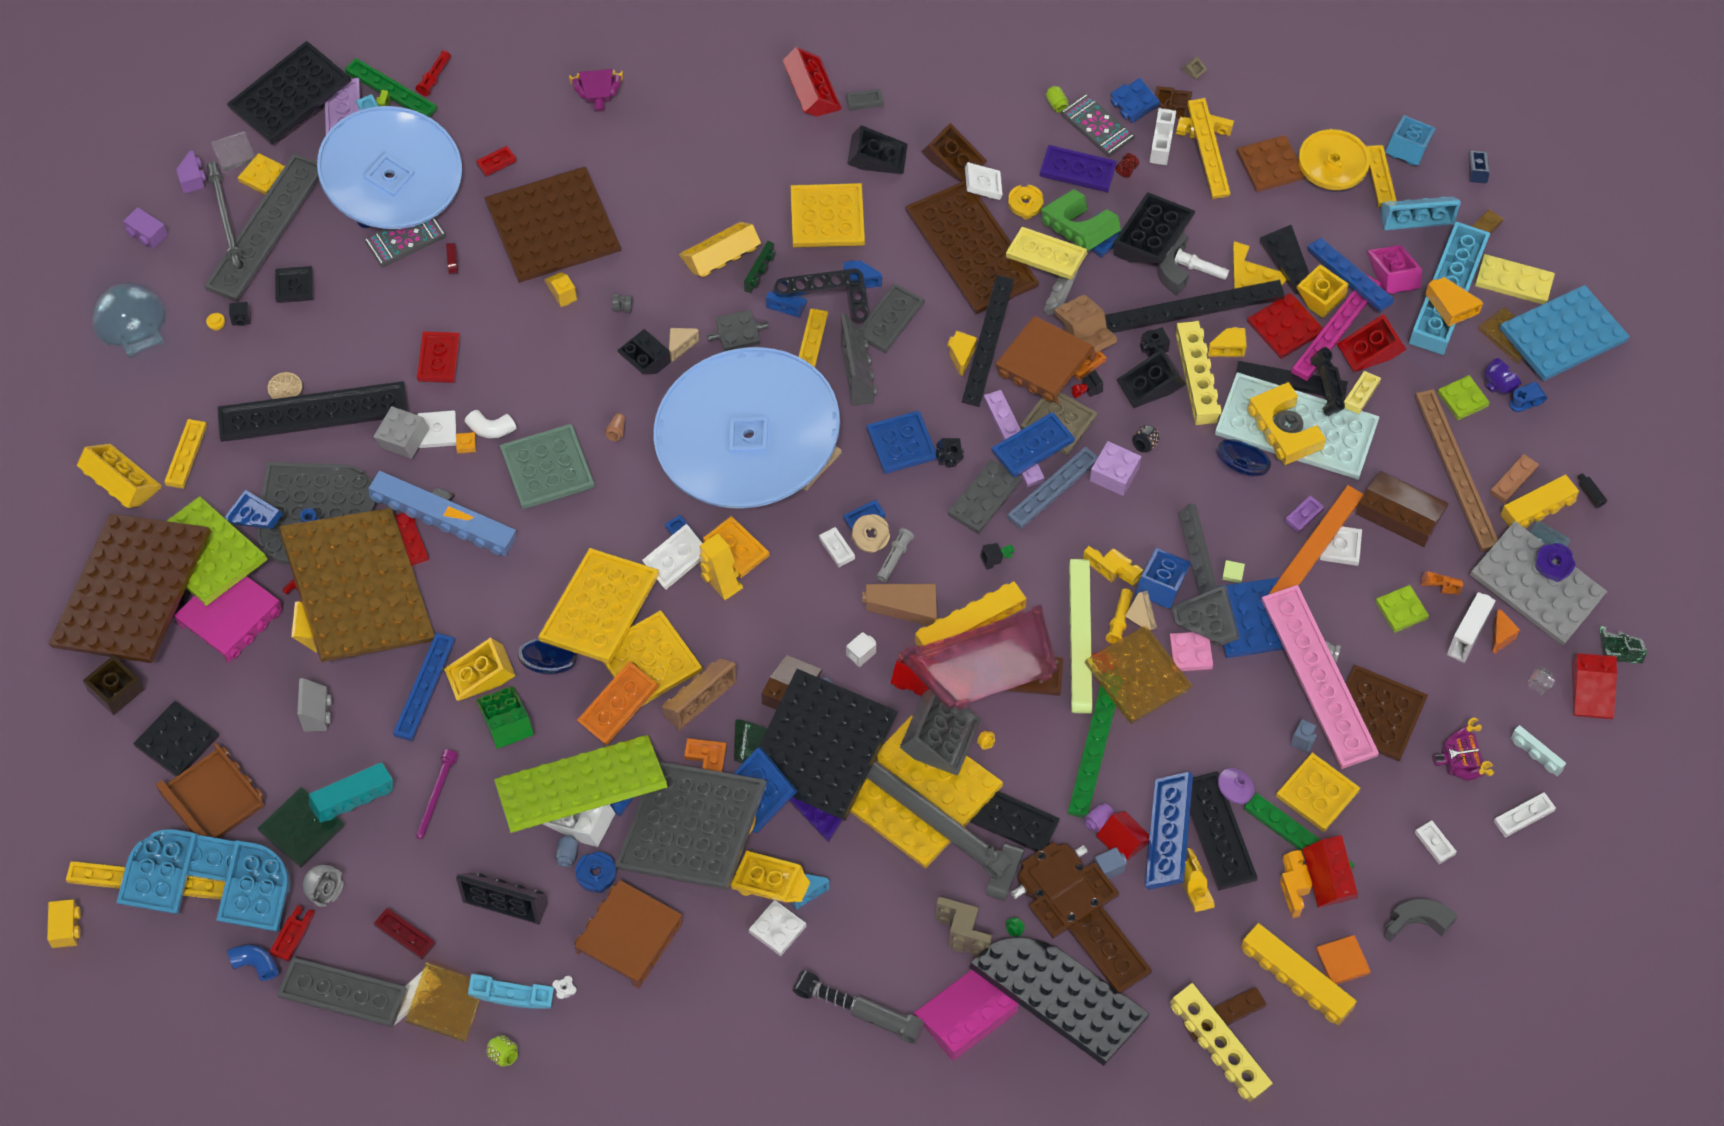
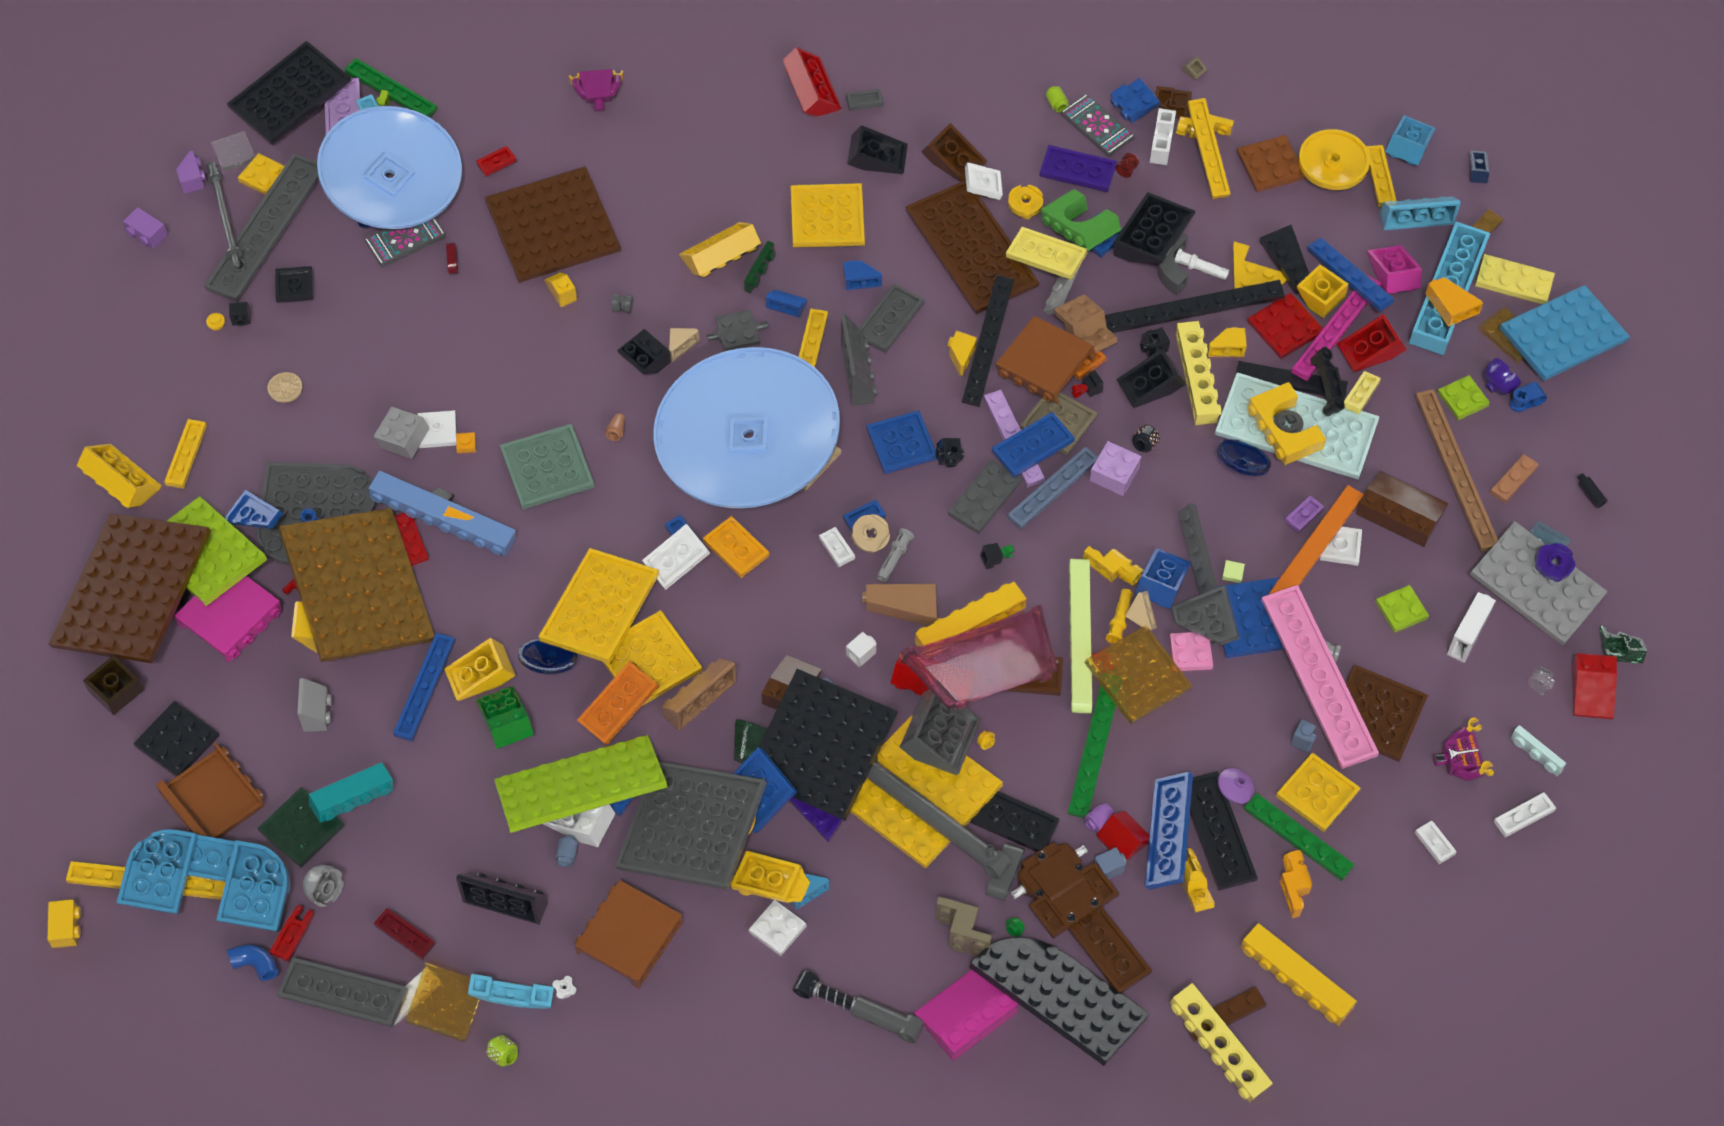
clear light blue windscreen [92,282,166,357] -> none
black plate [217,381,408,442] -> none
red pin [415,50,451,96] -> none
magenta piece [416,749,458,839] -> none
red plate [417,331,460,383] -> none
white cylinder [465,410,517,439] -> none
blue plate [575,852,616,893] -> none
orange plate [684,738,727,772] -> none
yellow wedge [699,533,743,600] -> none
black beam [773,269,869,324] -> none
red slope [1302,835,1358,908] -> none
orange tile [1315,935,1371,985] -> none
dark grey arch [1384,899,1458,942] -> none
orange slope [1421,571,1463,595] -> none
orange slope [1492,610,1520,653] -> none
yellow brick [1500,474,1579,529] -> none

